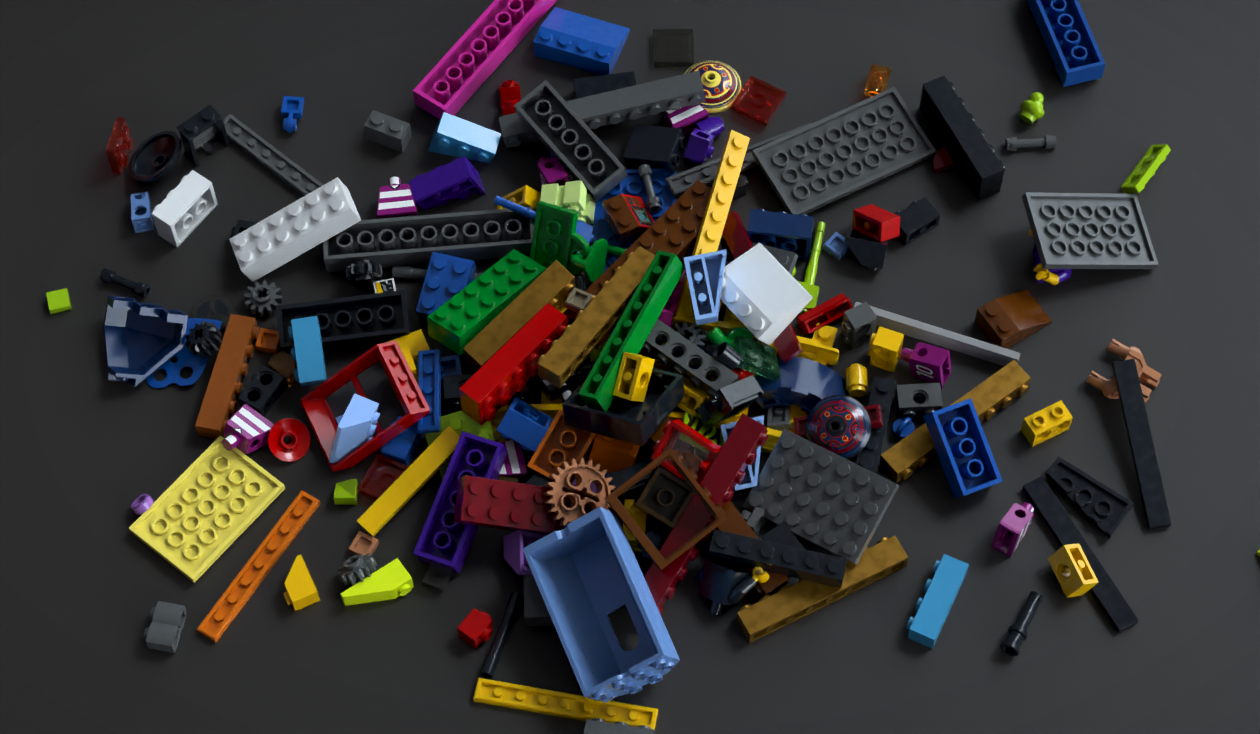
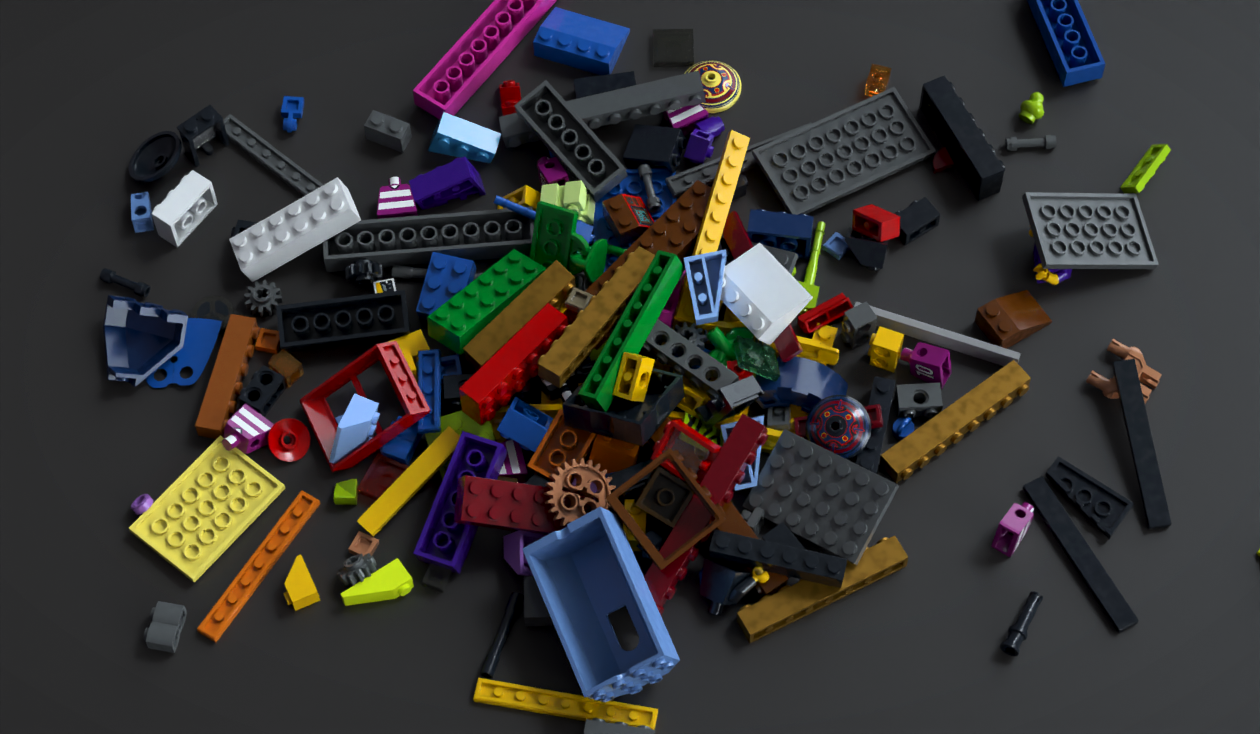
lime tile [46,288,72,314] -> none
clear red plate [106,117,134,174] -> none
black gear [185,320,222,359] -> none
dark azure brick [288,316,327,387] -> none
red brick [457,608,493,649] -> none
black piece [704,342,742,370] -> none
clear red plate [731,76,787,126] -> none
yellow brick [845,363,868,397] -> none
dark azure brick [906,554,969,649] -> none
blue brick [923,398,1002,499] -> none
yellow brick [1021,400,1073,447] -> none
yellow brick [1047,543,1099,598] -> none

